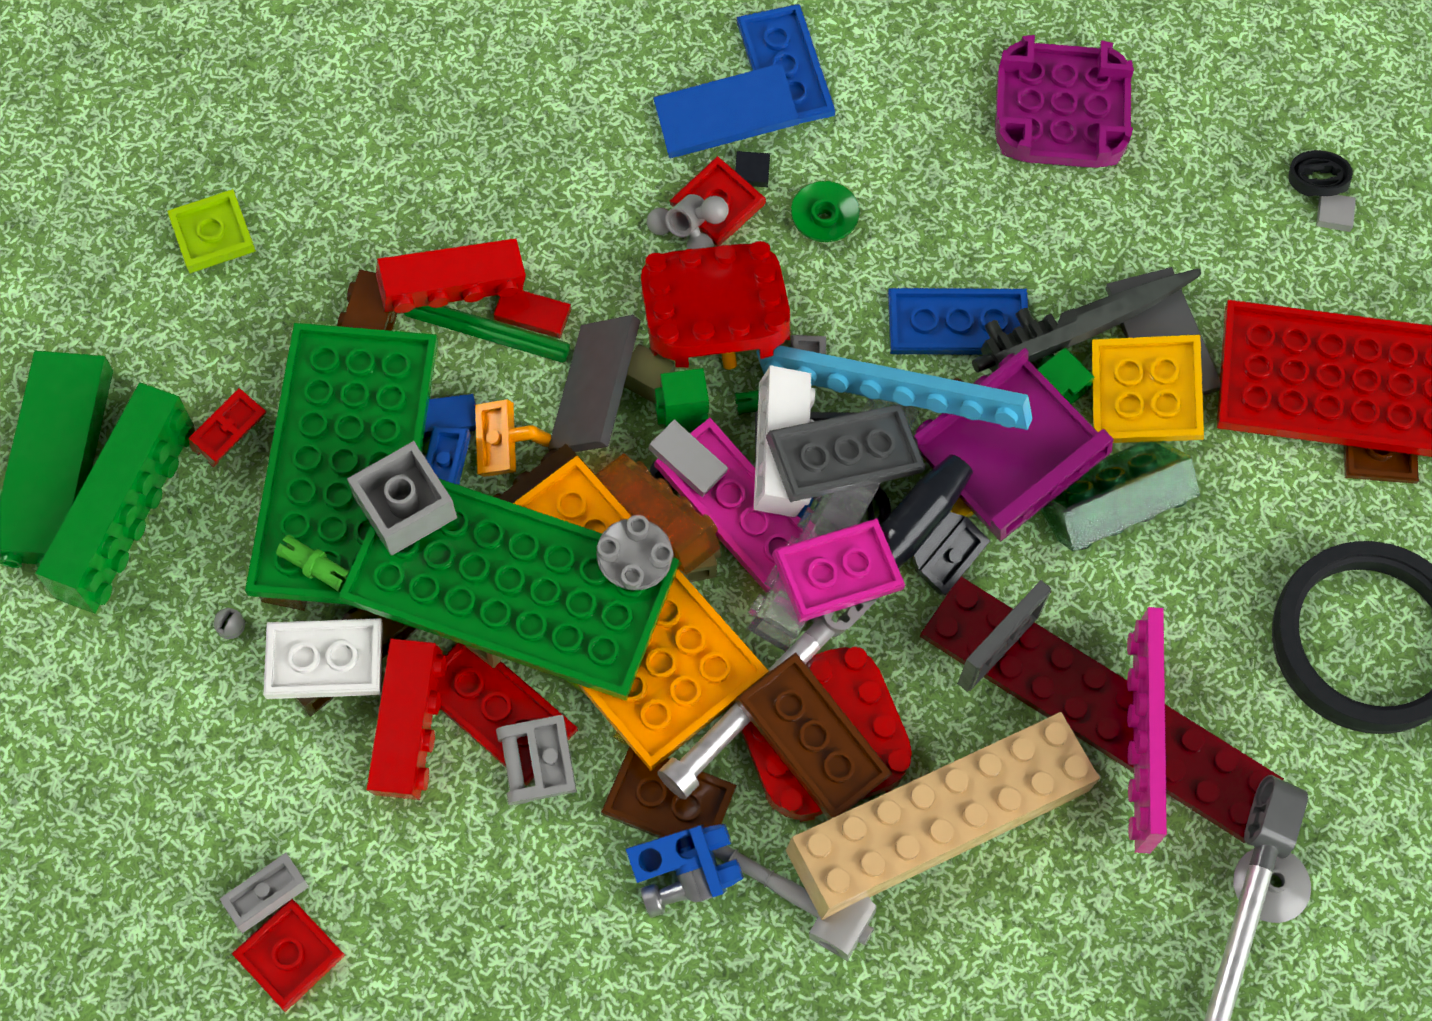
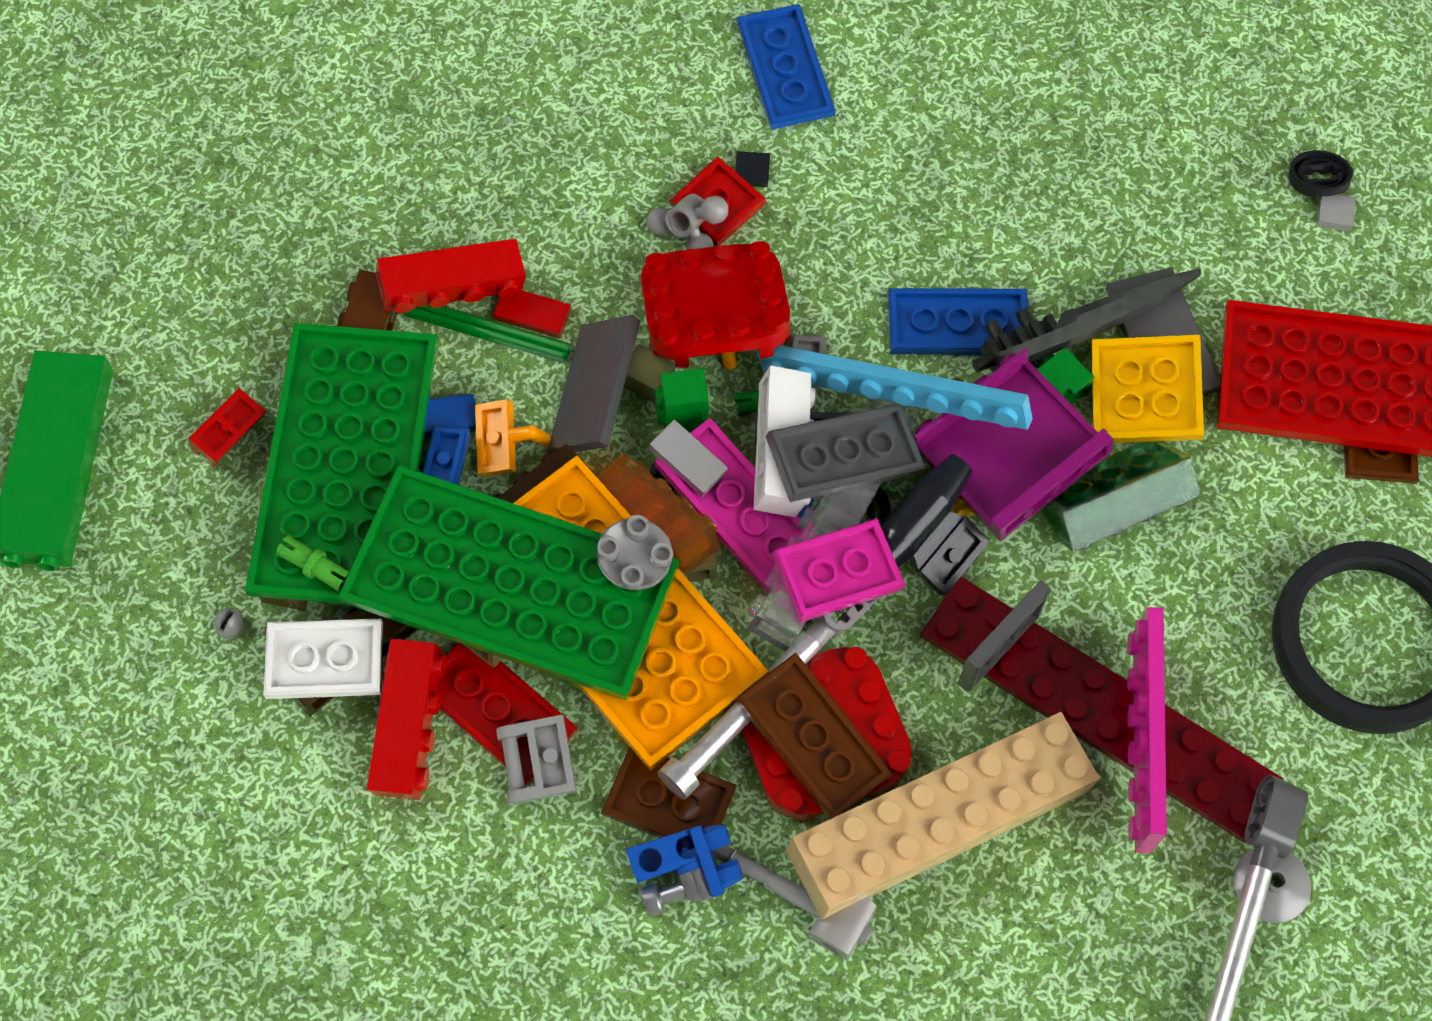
green brick [35,382,195,614] -> none
lime plate [167,189,256,274] -> none
light grey plate [220,853,309,934] -> none
red tile [232,899,345,1012] -> none
light grey brick [347,441,457,556] -> none
blue tile [653,63,799,158] -> none
green dish [791,181,860,242] -> none
magenta plate [995,35,1134,168] -> none

